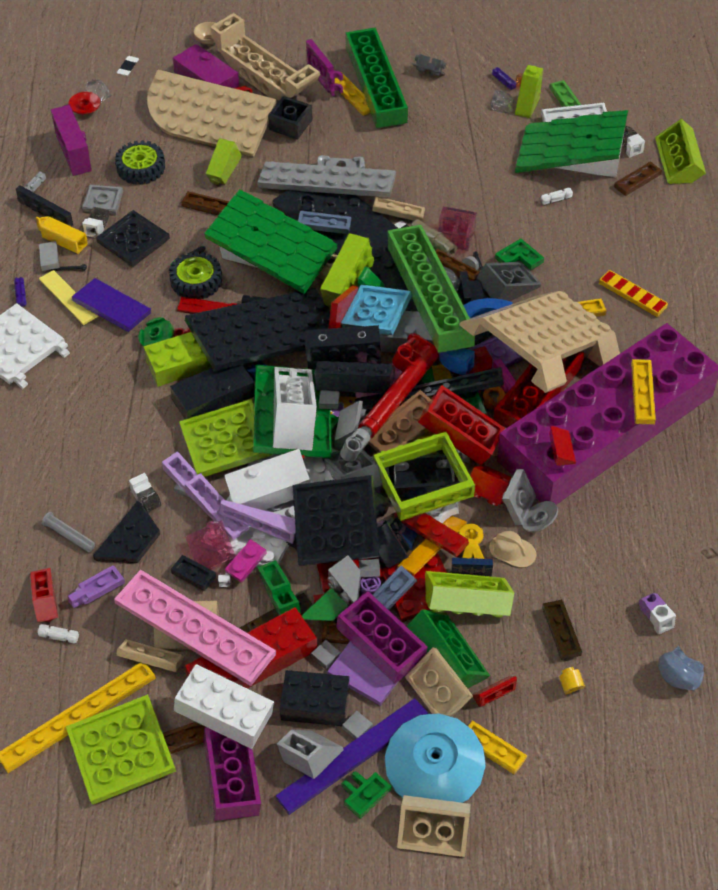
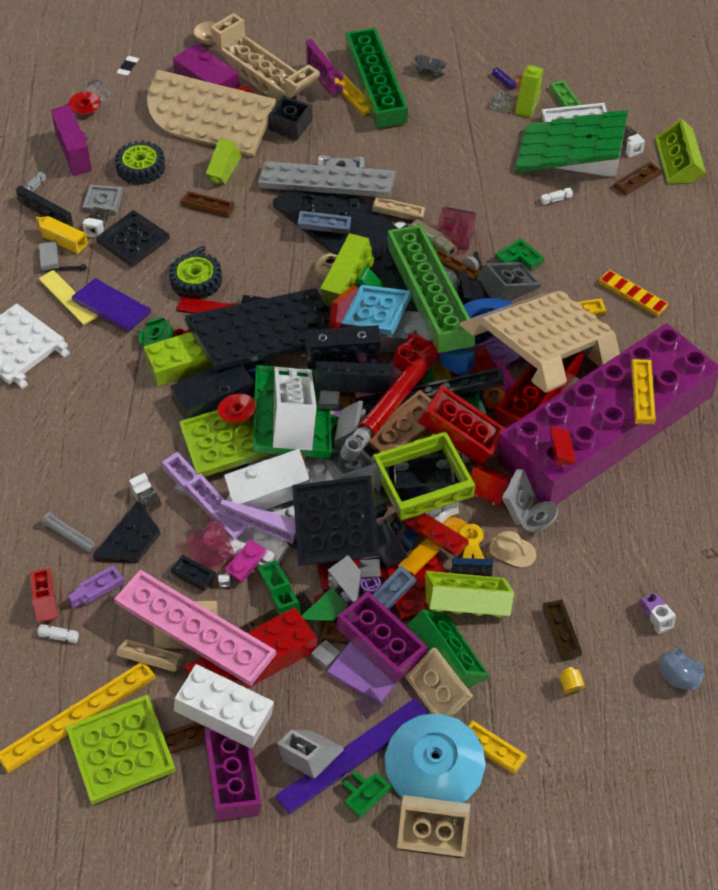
dark purple axle [14,277,27,307] -> none
green piece [204,189,337,294] -> none
black brick [280,670,350,726] -> none
light grey tile [342,711,373,739] -> none
red slope [472,676,517,707] -> none
none -> red dish [218,394,256,423]
none -> clear purple tile [353,688,384,719]

